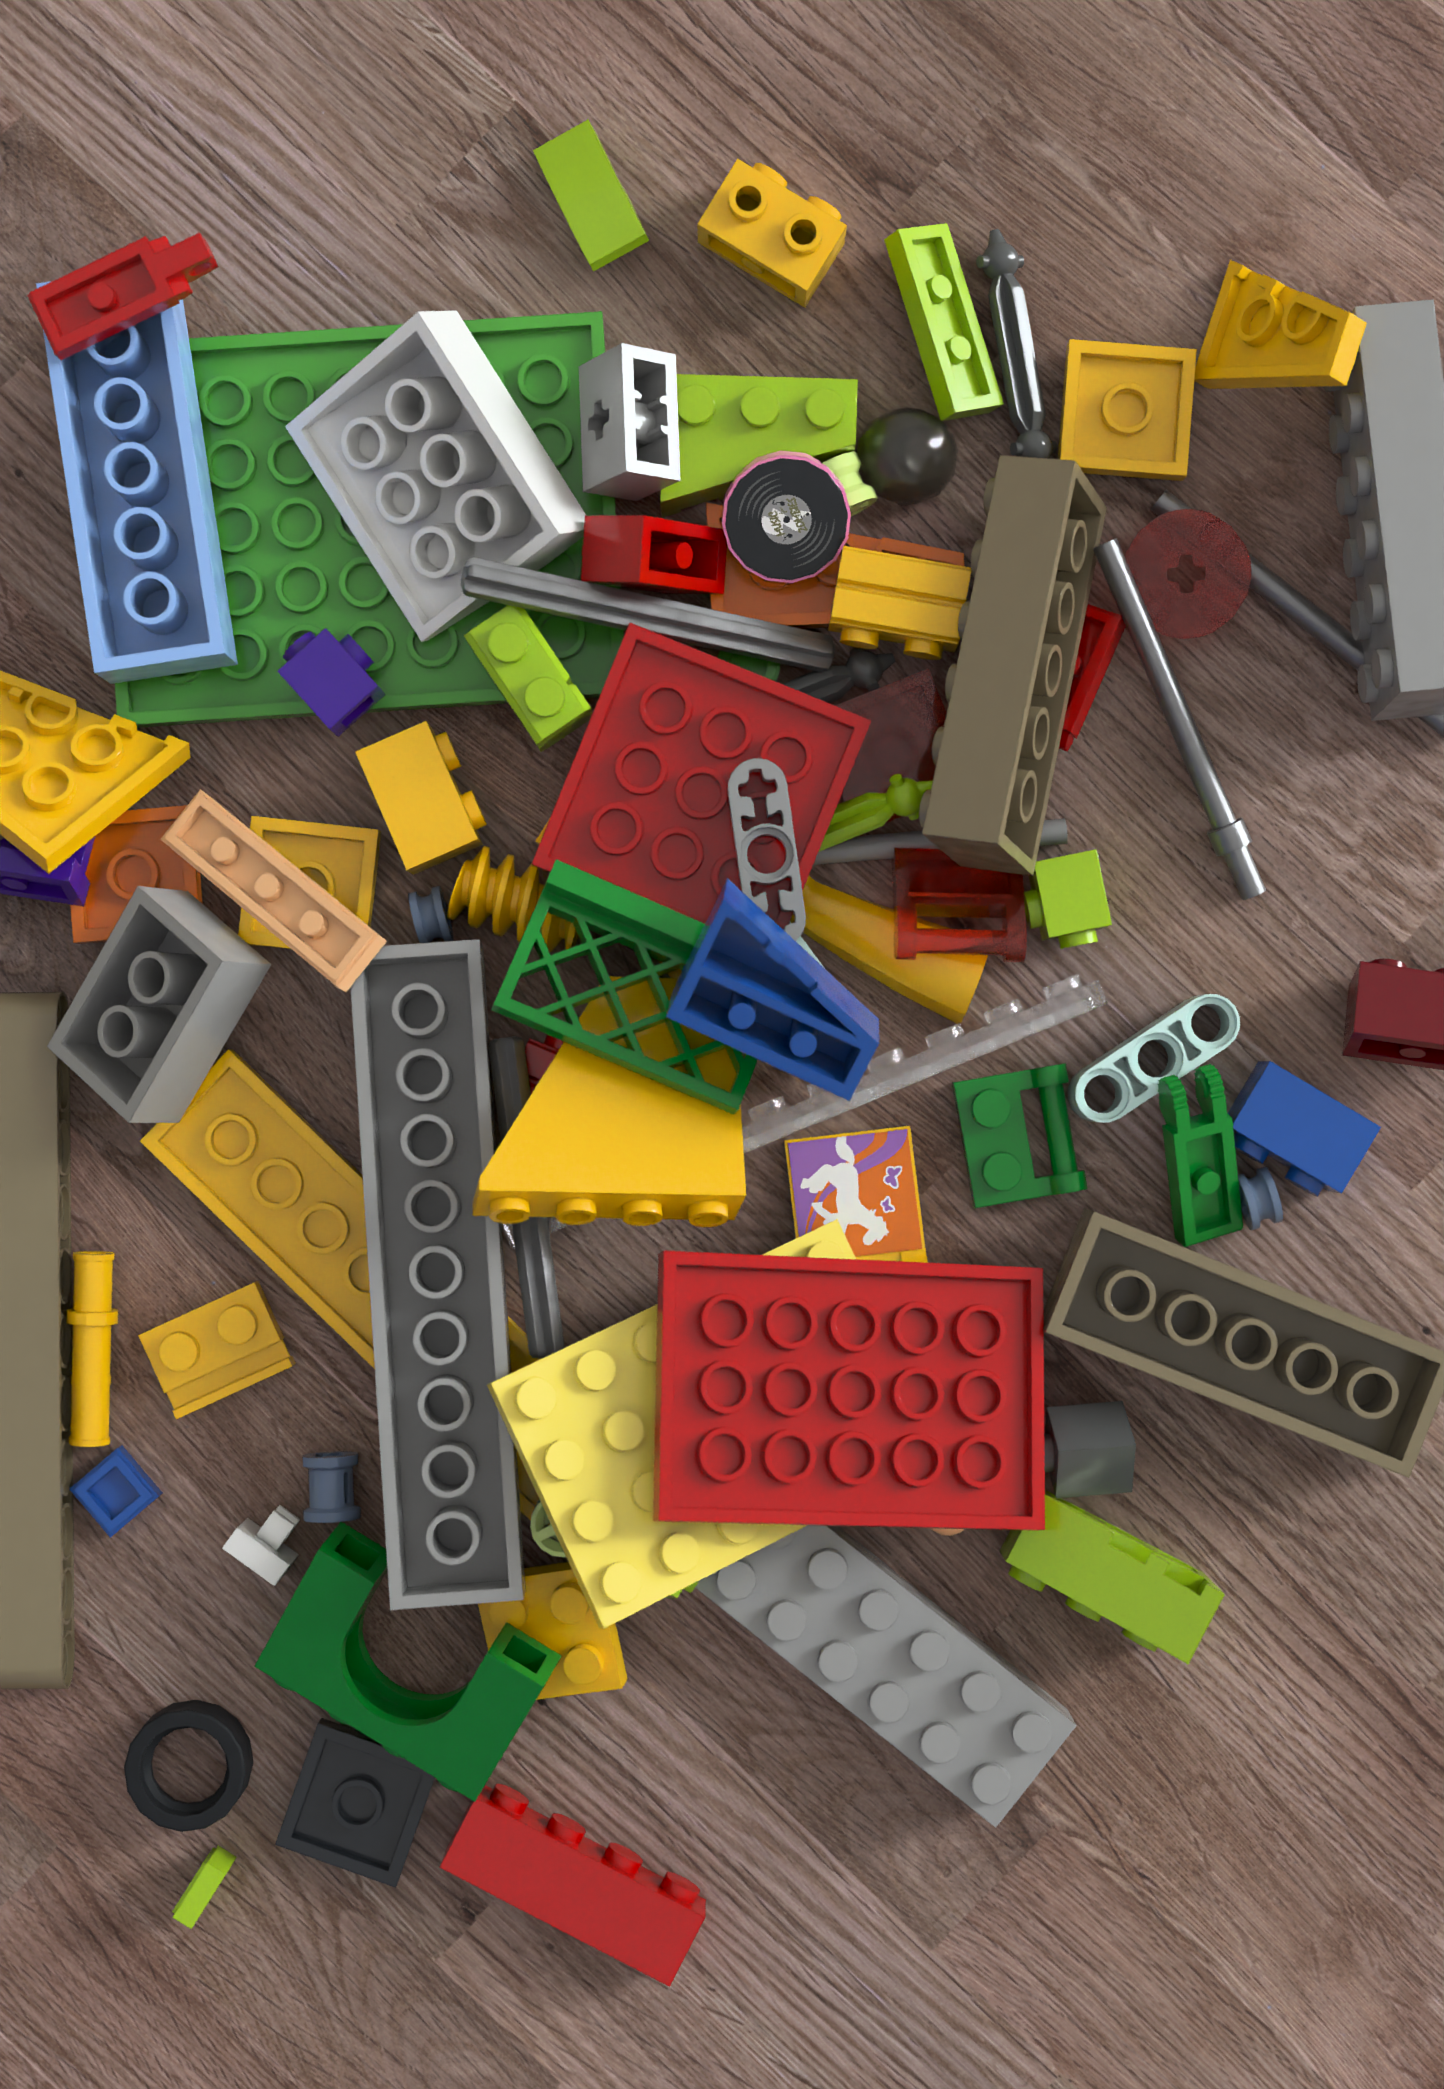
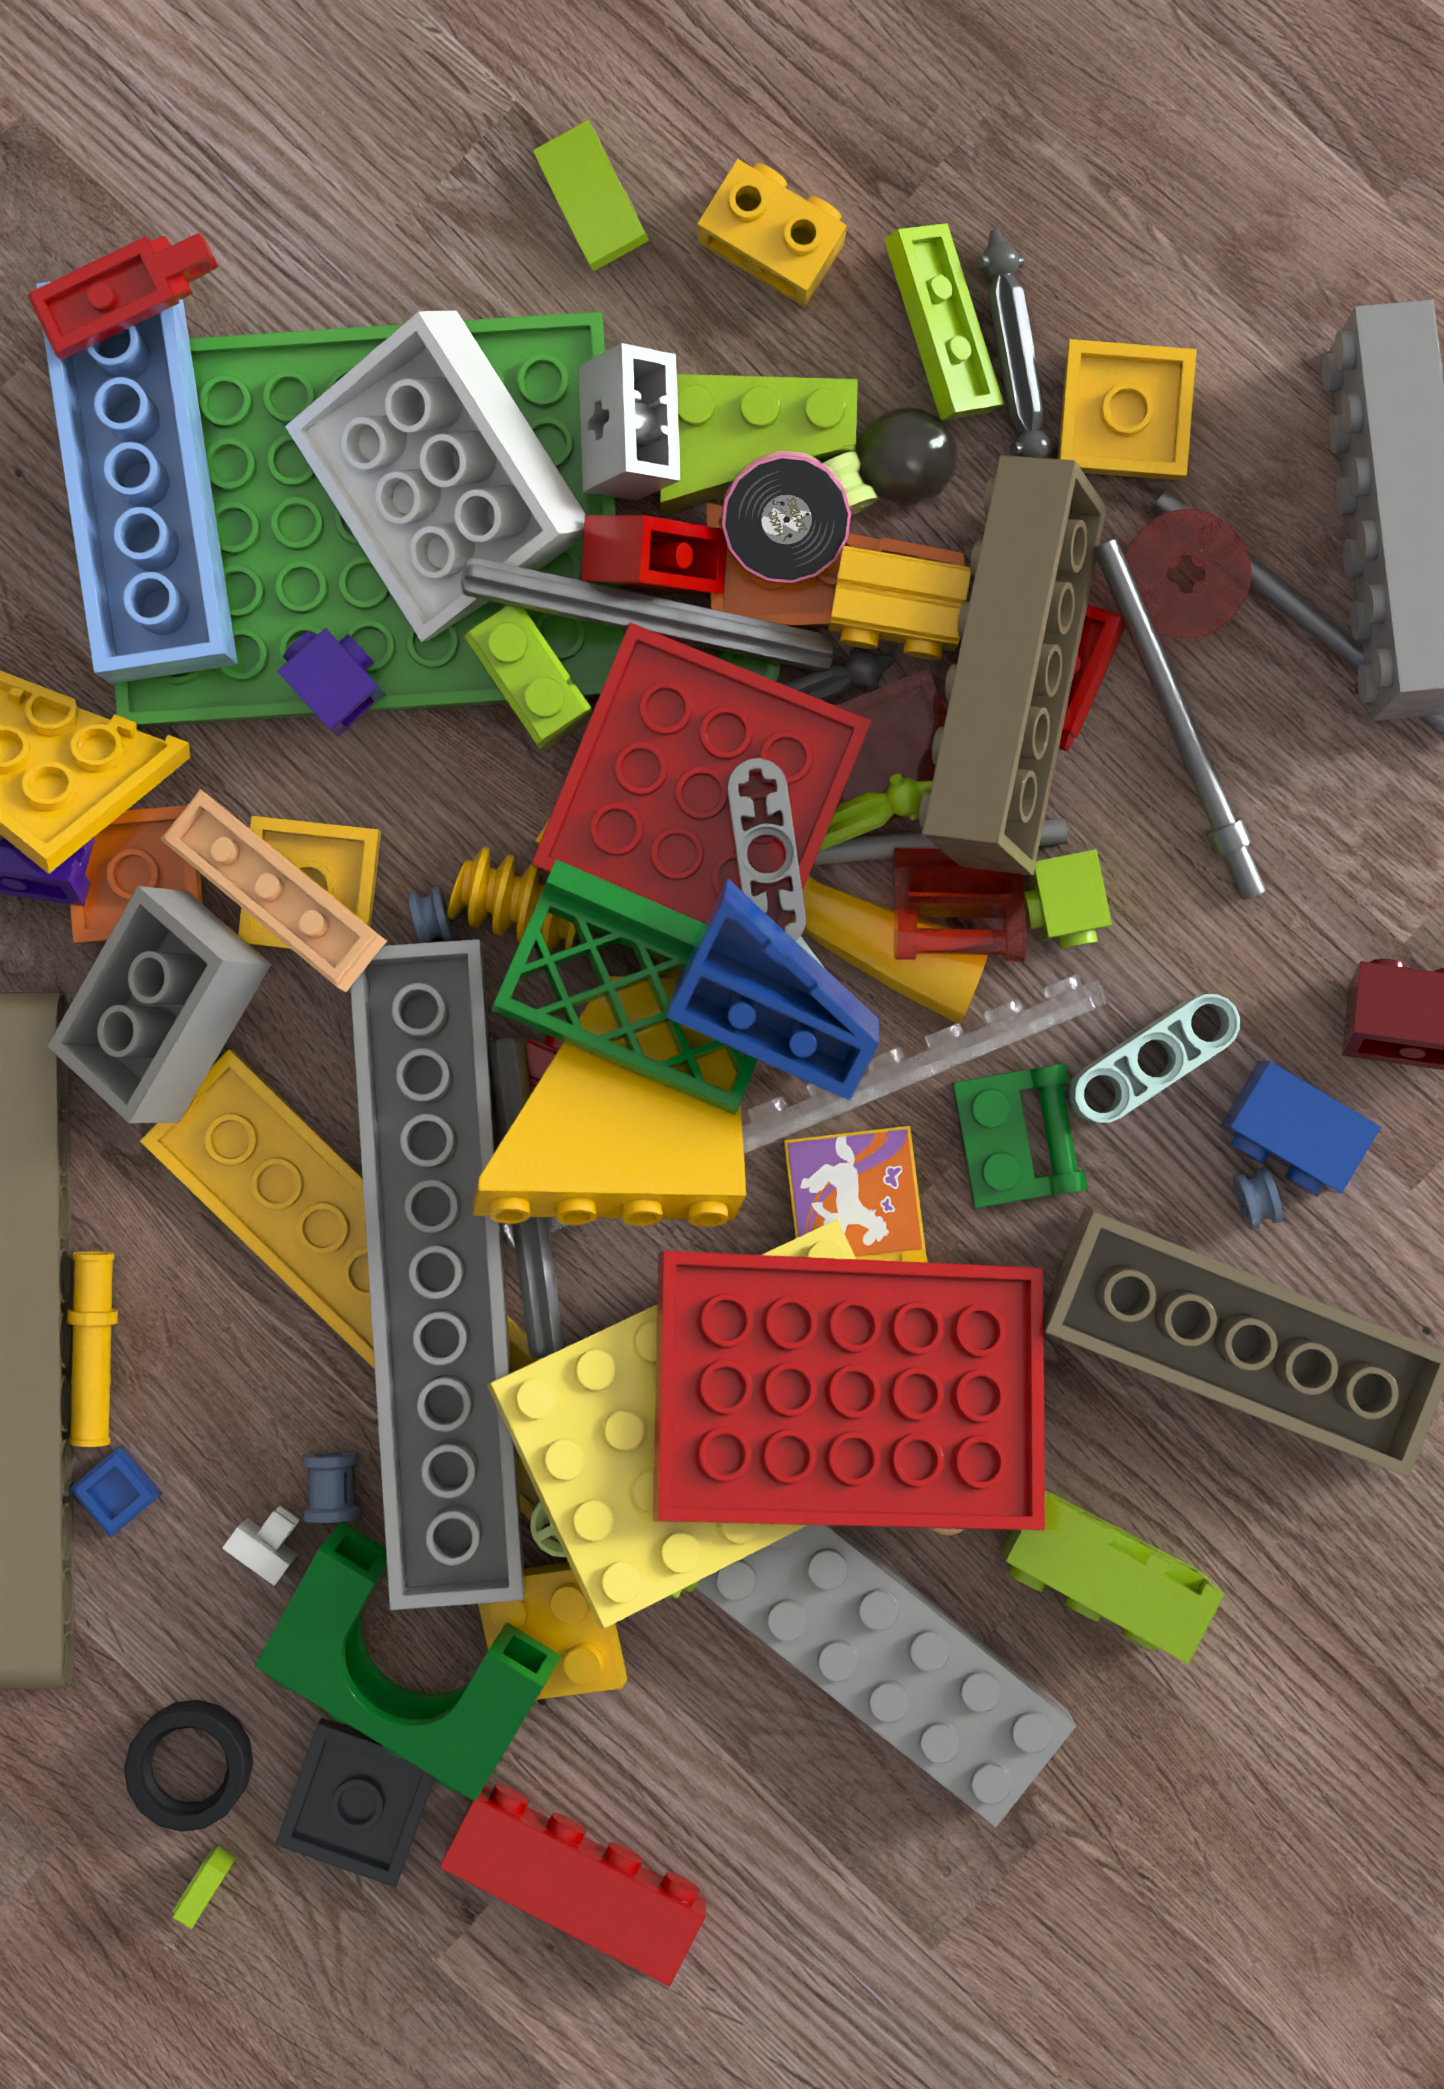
yellow plate [138,1281,296,1419] -> none
yellow brick [355,721,487,875] -> none
dark grey brick [1044,1401,1136,1498] -> none
green hinge [1157,1064,1243,1247] -> none
yellow wing [1194,260,1367,389] -> none

